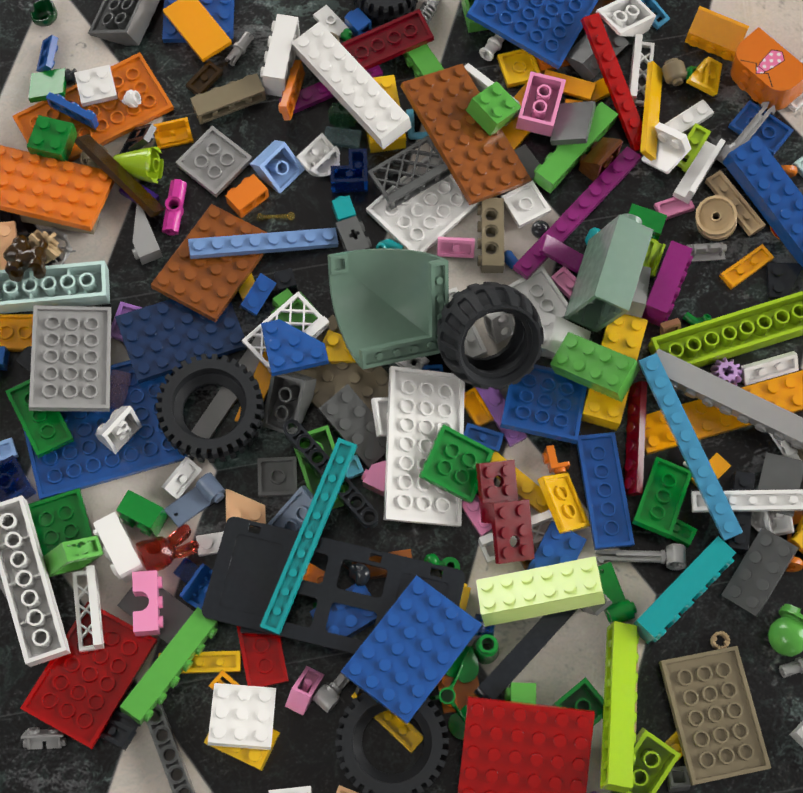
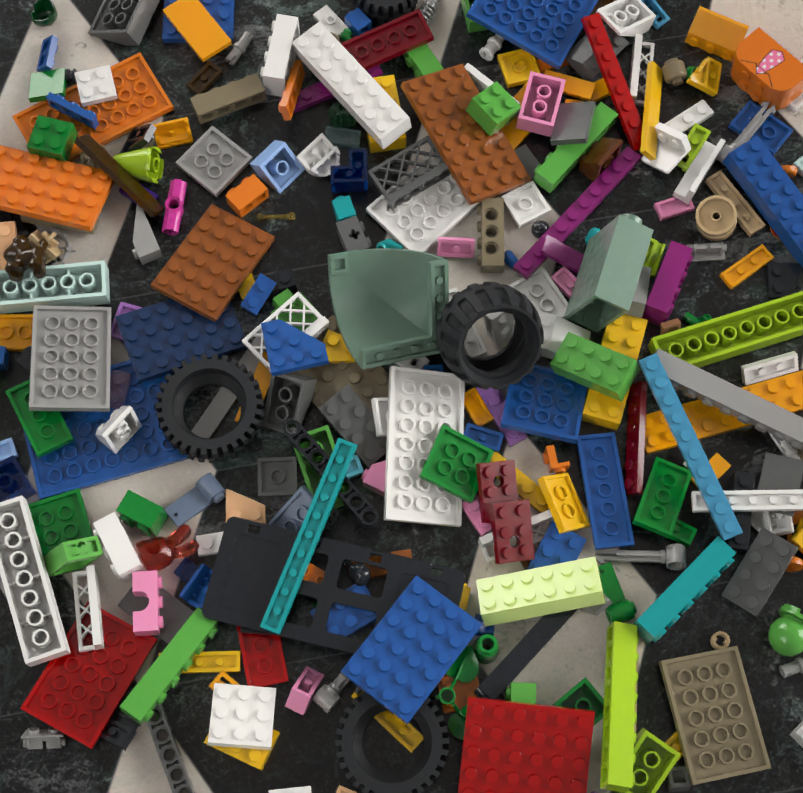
white plate [122,90,141,108] -> none
white plate [161,457,202,500] -> none
medium blue plate [188,228,339,259] -> none
medium azure plate [406,109,428,140] -> none
green plate [424,553,460,574] -> none
green brick [628,203,667,241] -> none
lavender gear [710,357,743,386] -> none

